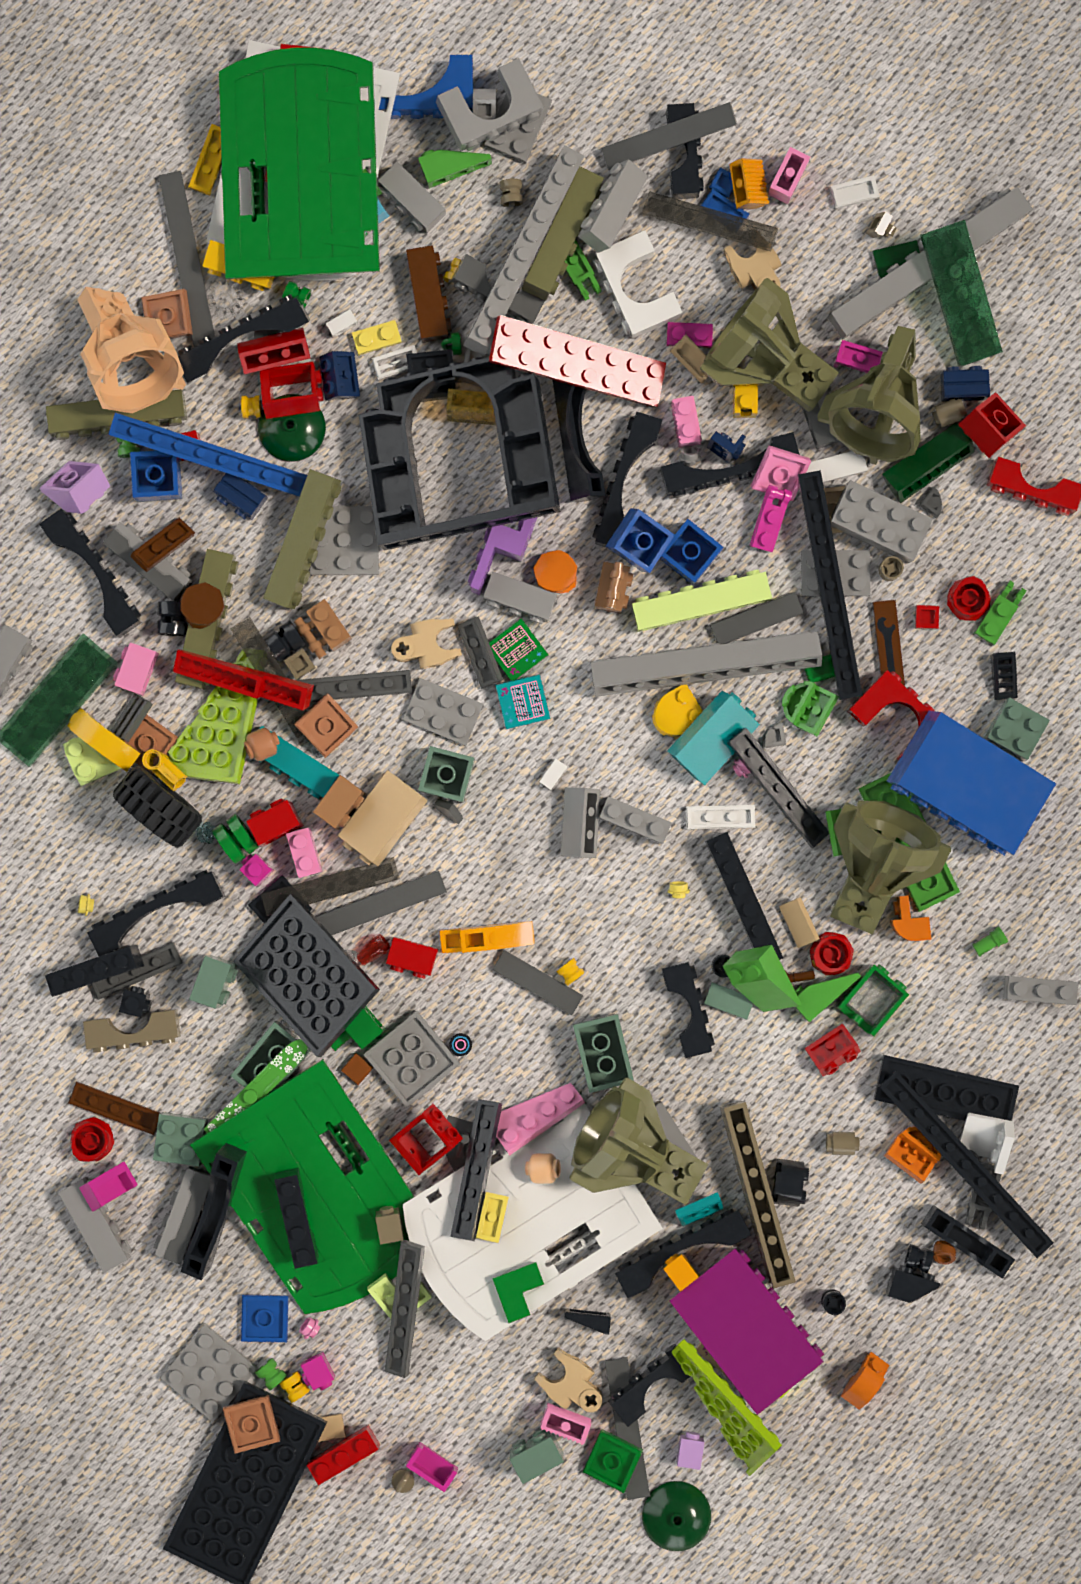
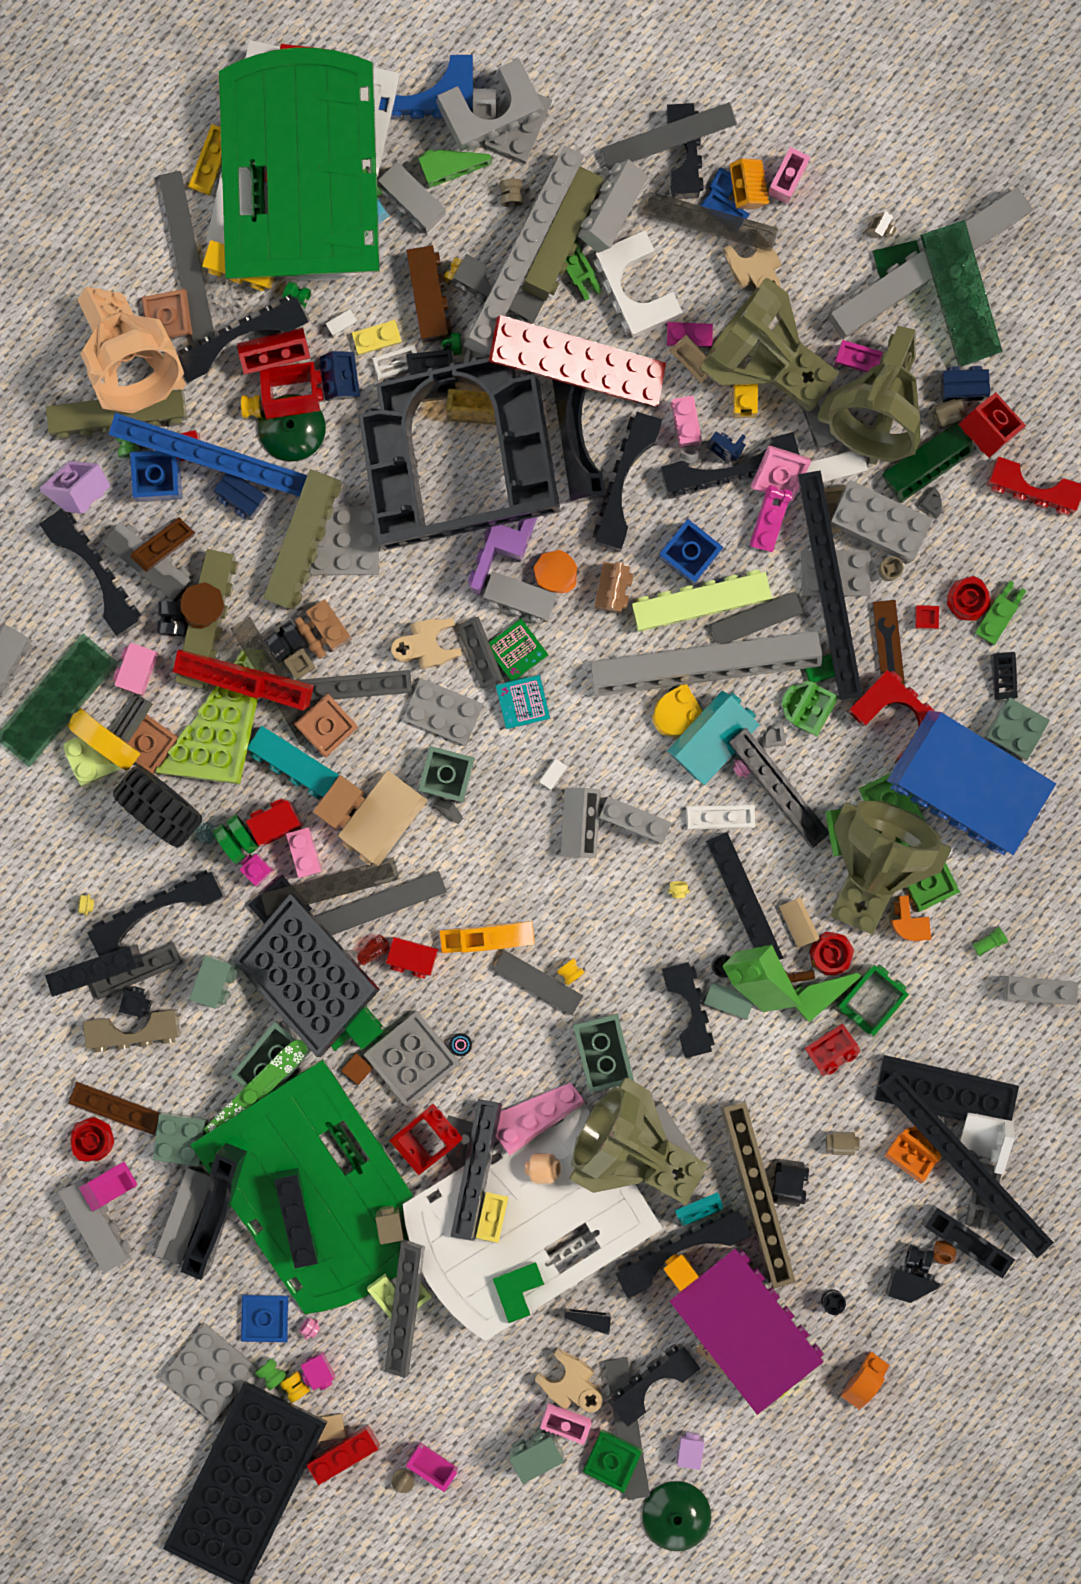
yellow piece [142,749,187,791] -> none
nougat tile [223,1395,281,1454] -> none
nougat head [244,728,280,761] -> none
blue brick [605,508,675,573] -> none
lime wing [672,1339,782,1476] -> none
white tile [830,175,880,209] -> none

